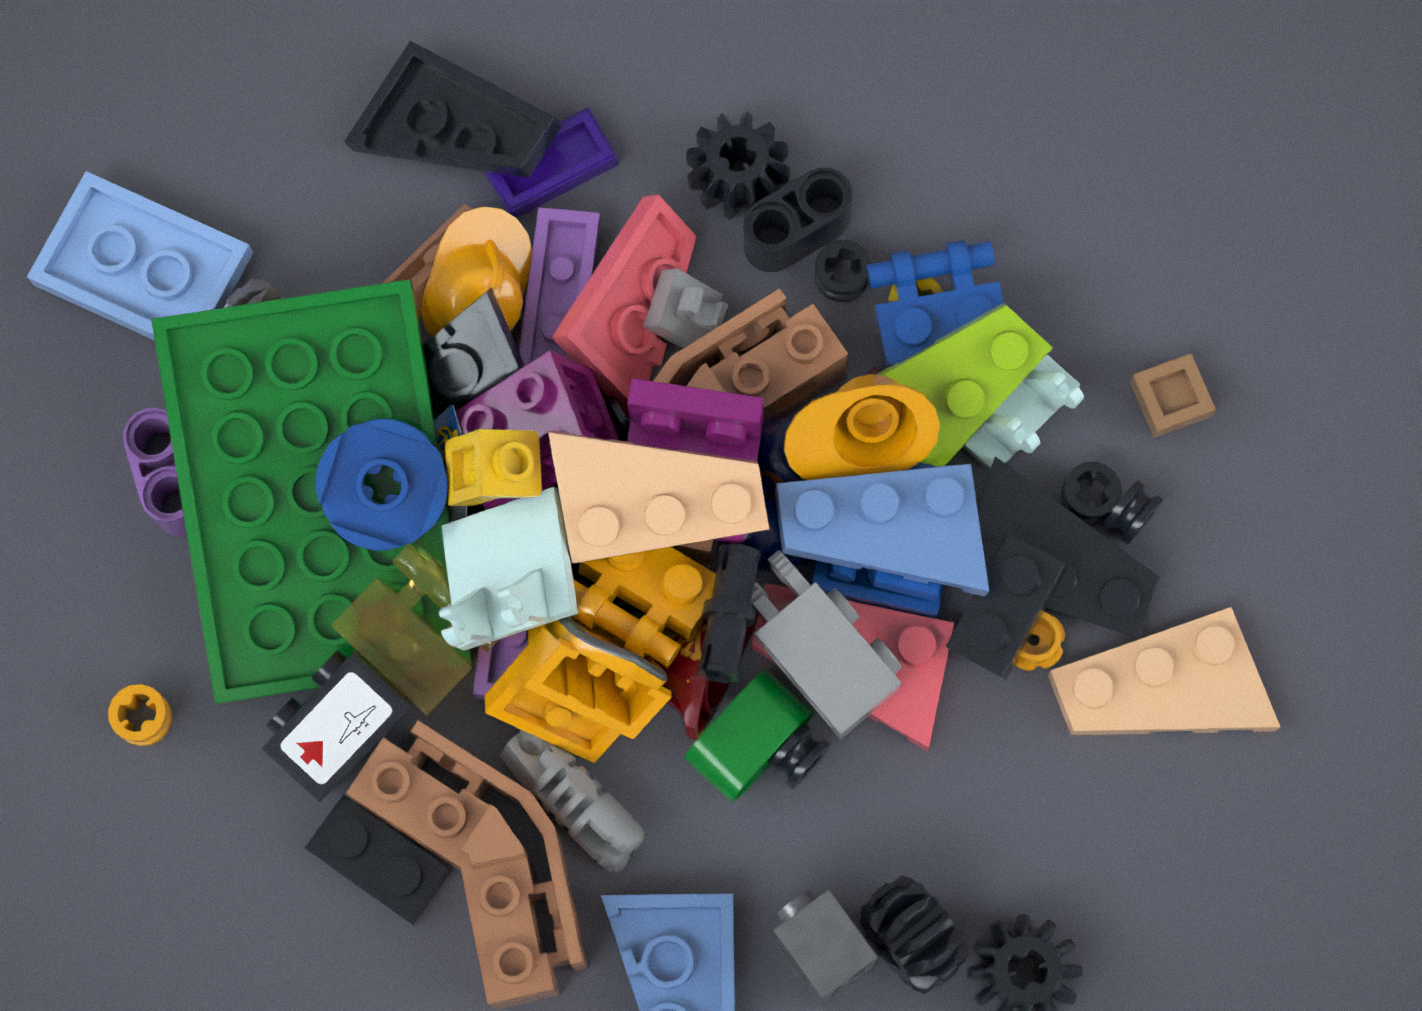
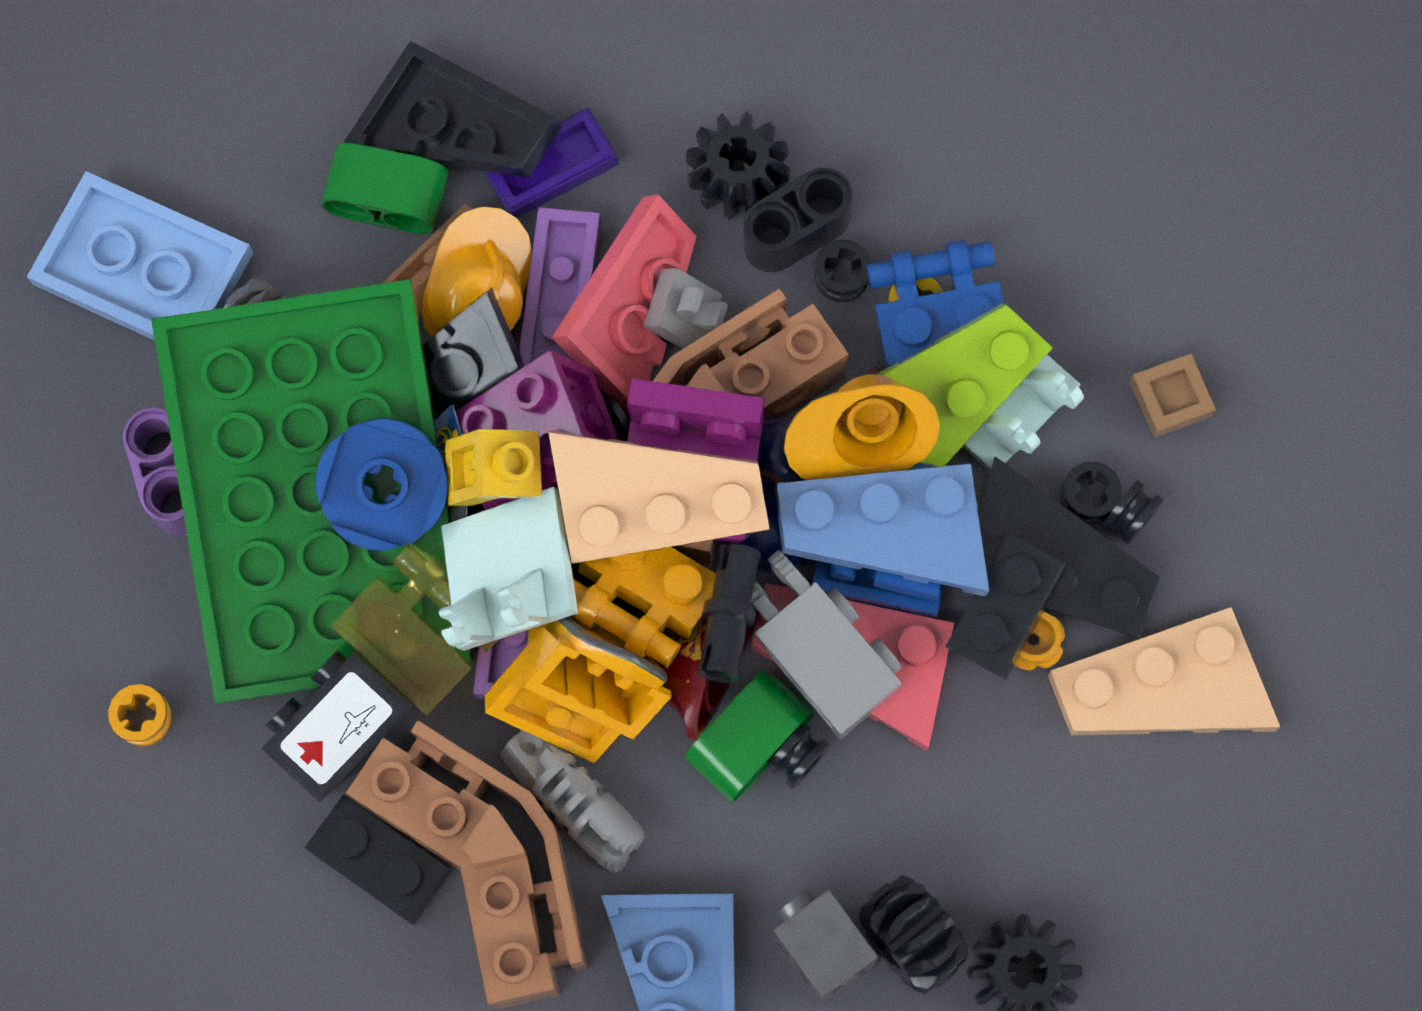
none -> green beam [320,143,449,234]

